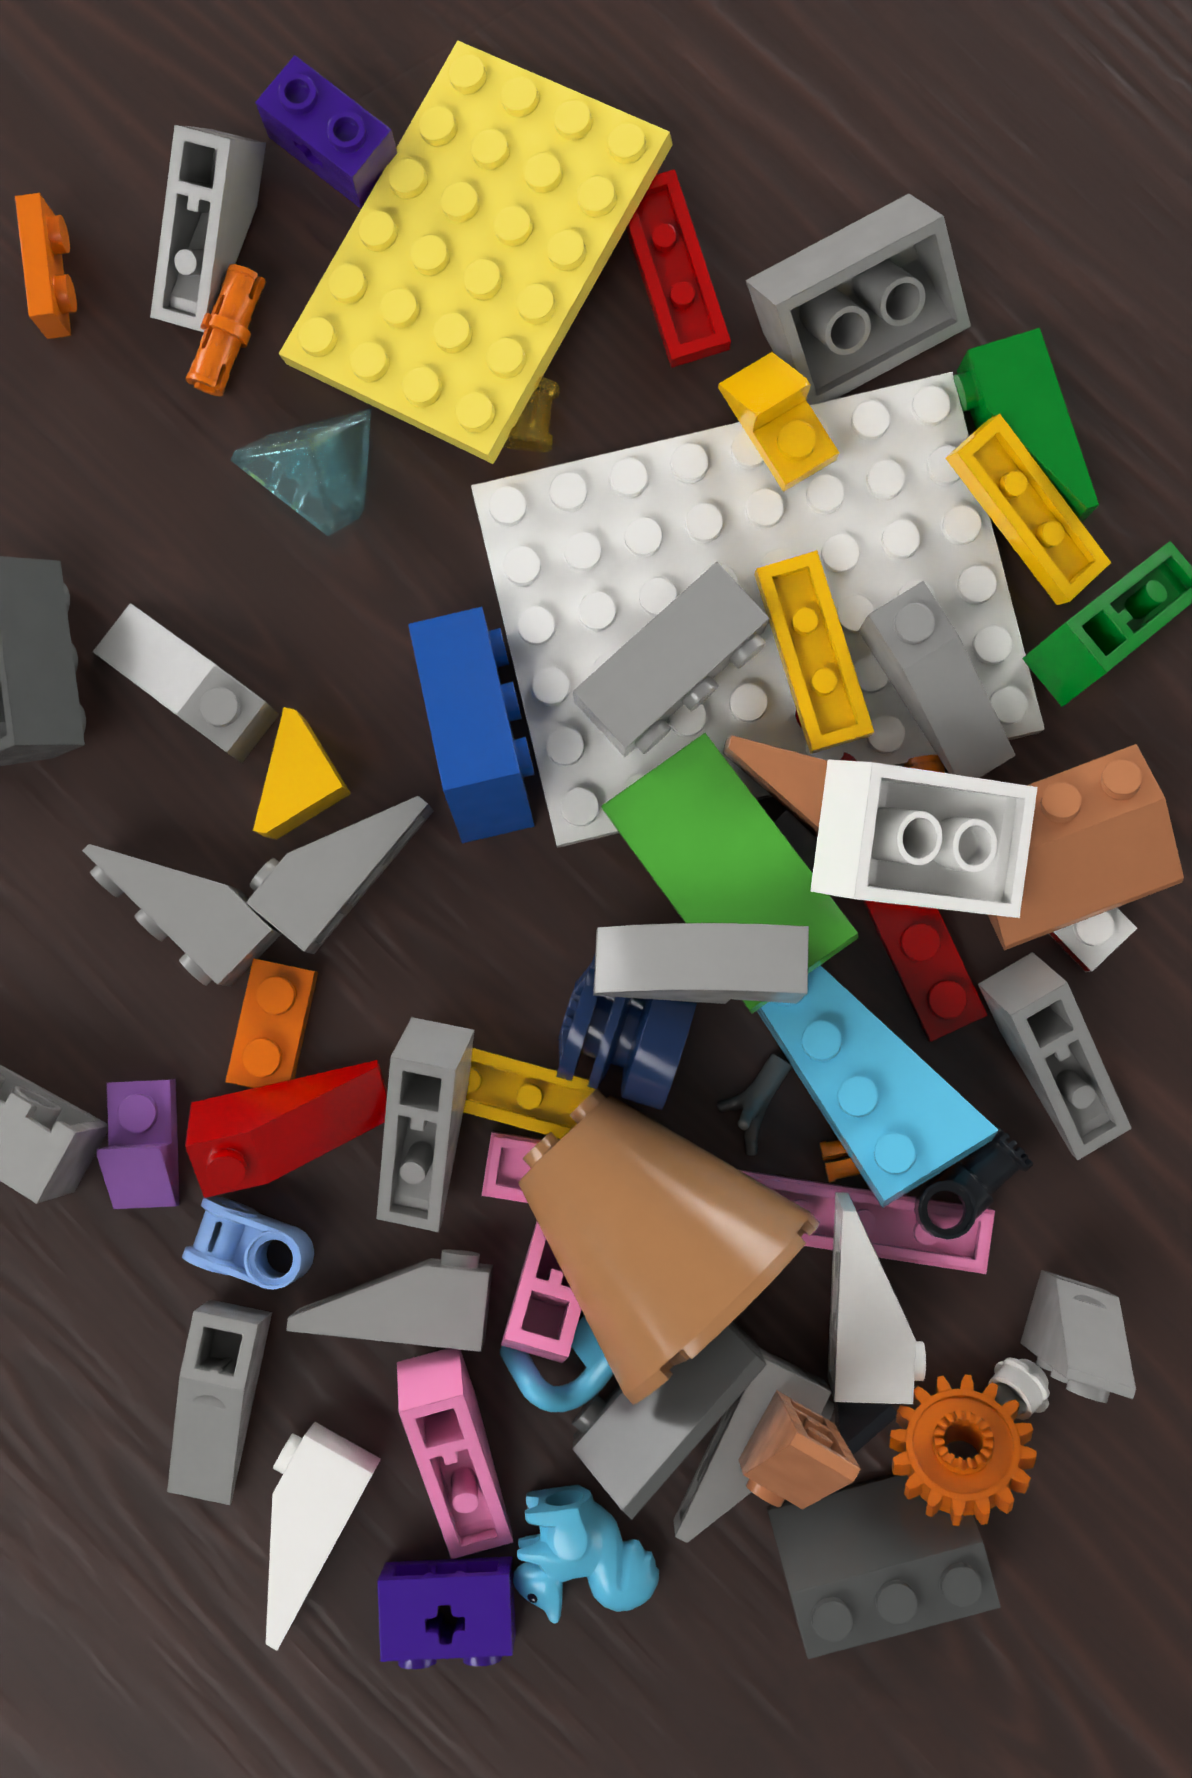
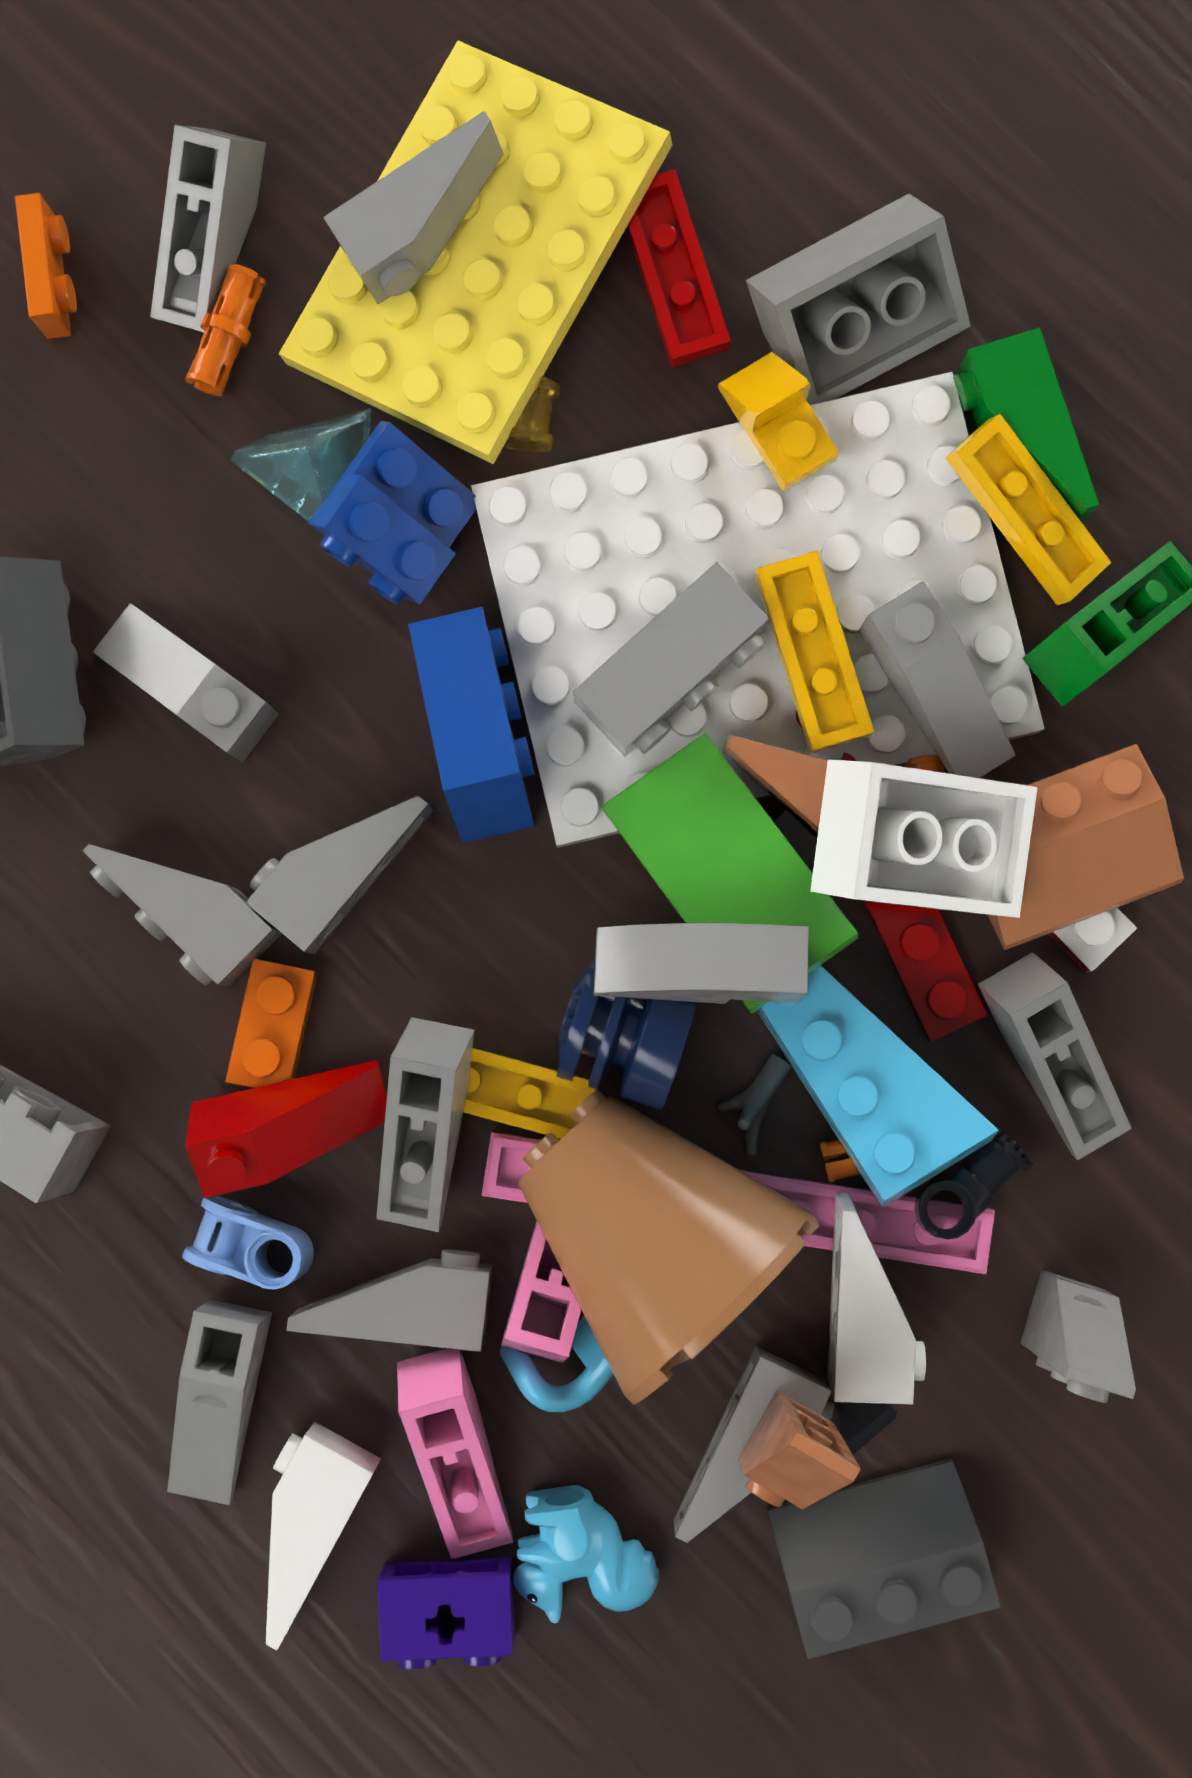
medium lavender slope [96,1079,179,1209] -> none
yellow slope [253,707,351,840] -> none
dark purple brick [255,55,397,209] -> none
dark grey slope [572,1321,767,1519] -> none
orange gear [889,1374,1037,1526] -> none
white plate [988,1357,1050,1420] -> none
none -> blue plate [308,421,476,605]
none -> light grey slope [323,111,504,304]

